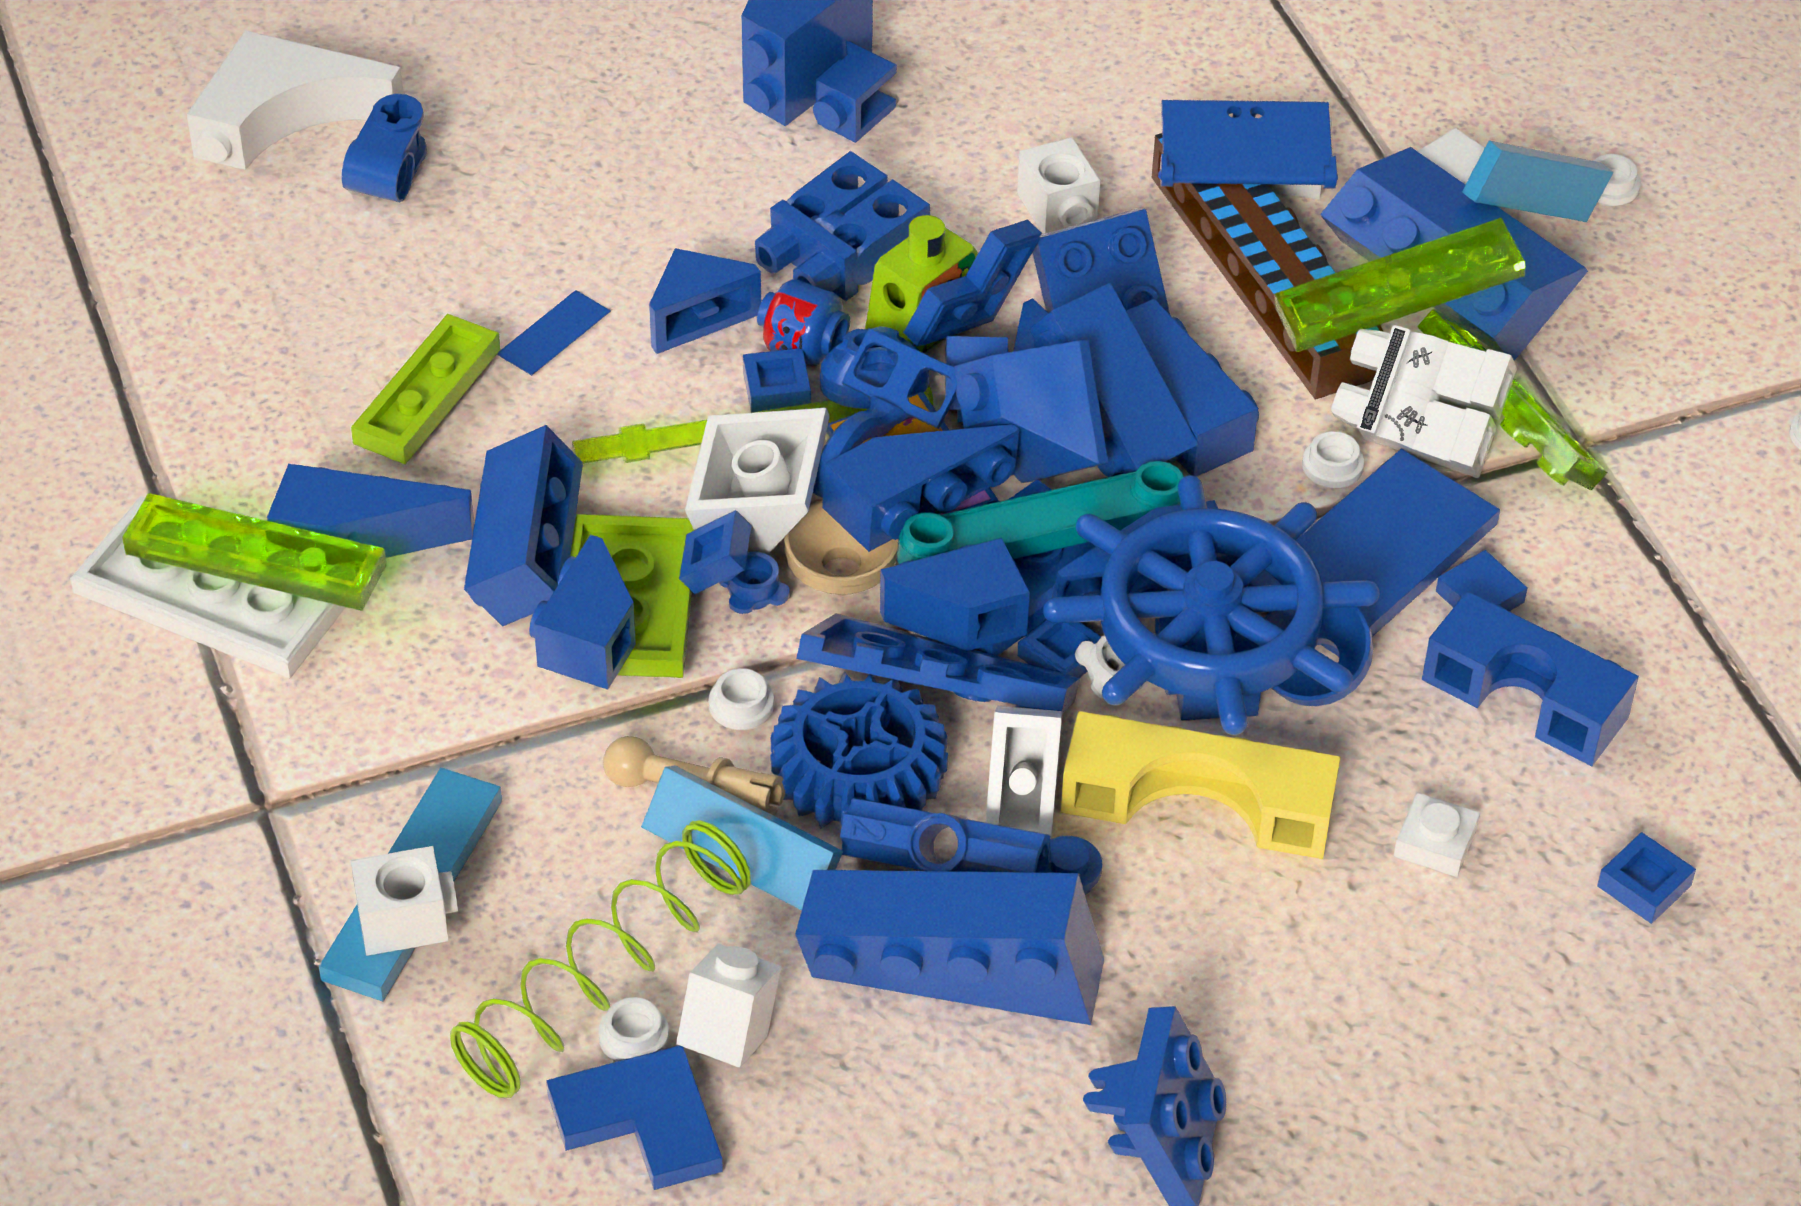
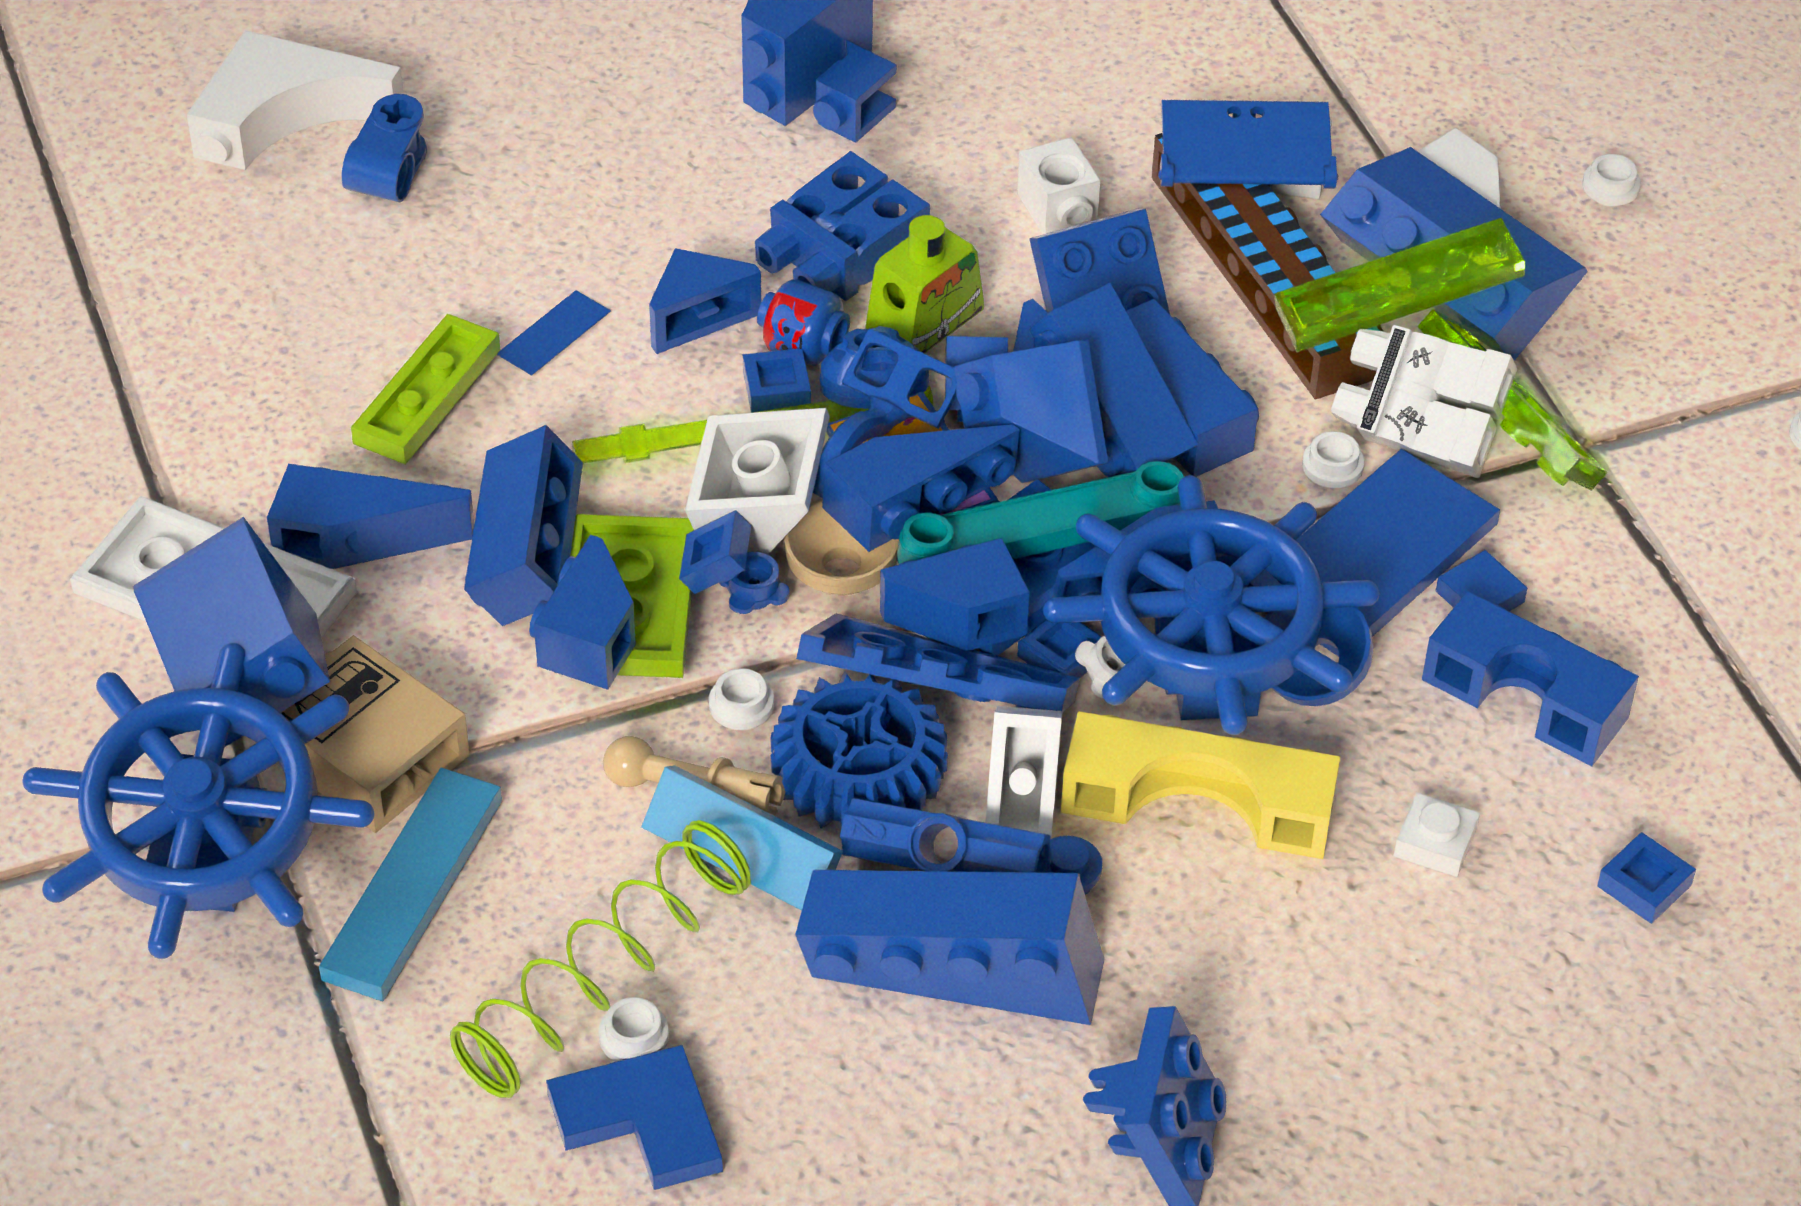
clear neon green plate [122,493,387,611] -> none
white brick [350,846,458,956] -> none
white brick [676,943,781,1068] -> none
blue tile [903,219,1042,347] -> none
dark azure tile [1462,141,1614,222] -> none
none -> blue piece [22,643,374,959]
none -> slope [133,517,330,748]
none -> tan brick [281,635,470,833]

